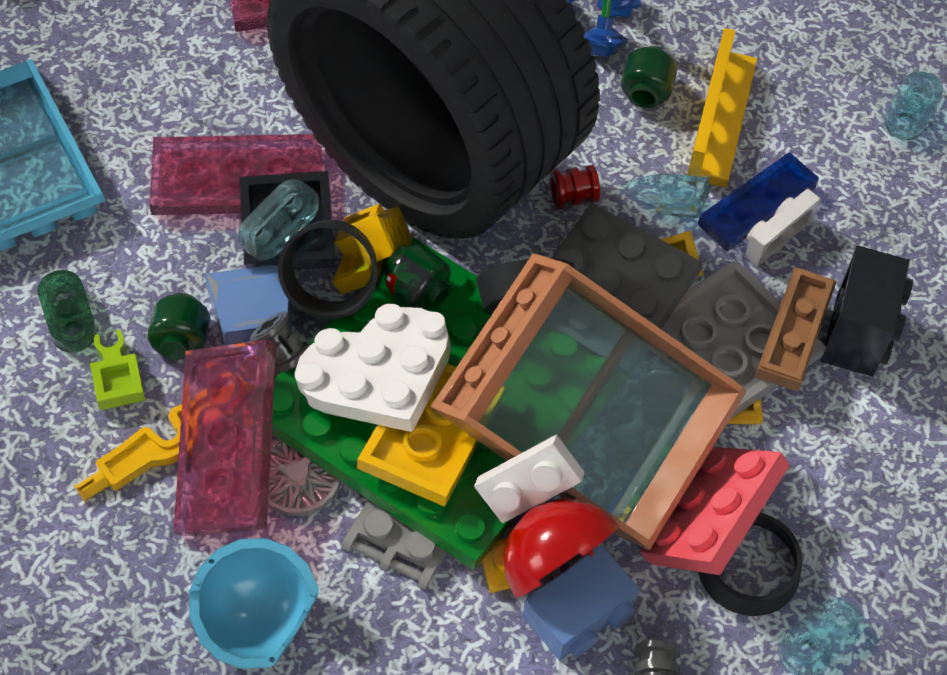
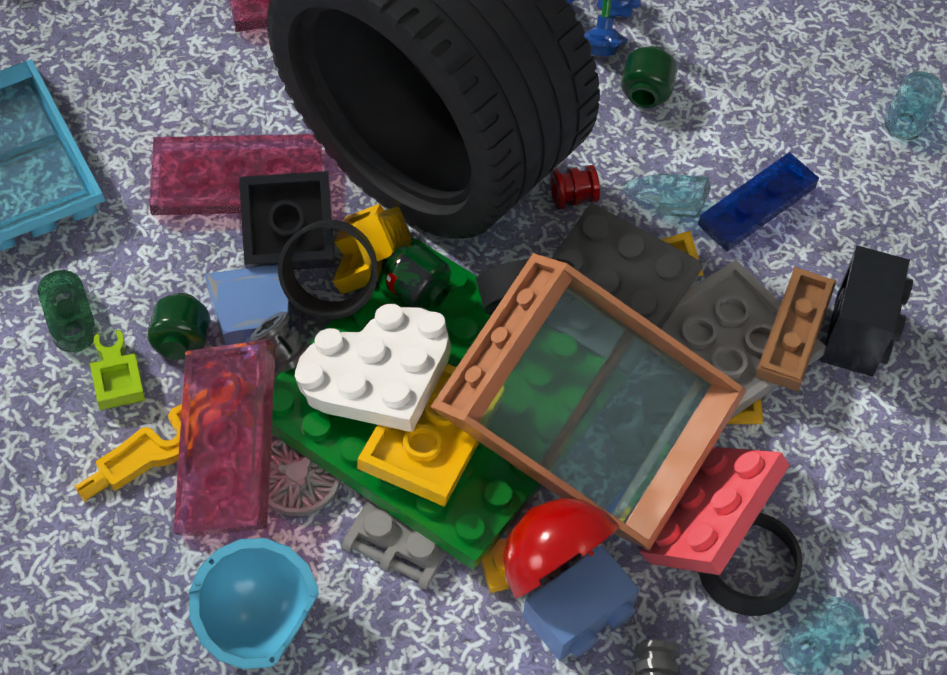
clear light blue plate [238,179,319,260] -> none
white plate [474,434,585,523] -> none
yellow fence [686,28,757,188] -> none
white plate [744,188,820,267] -> none

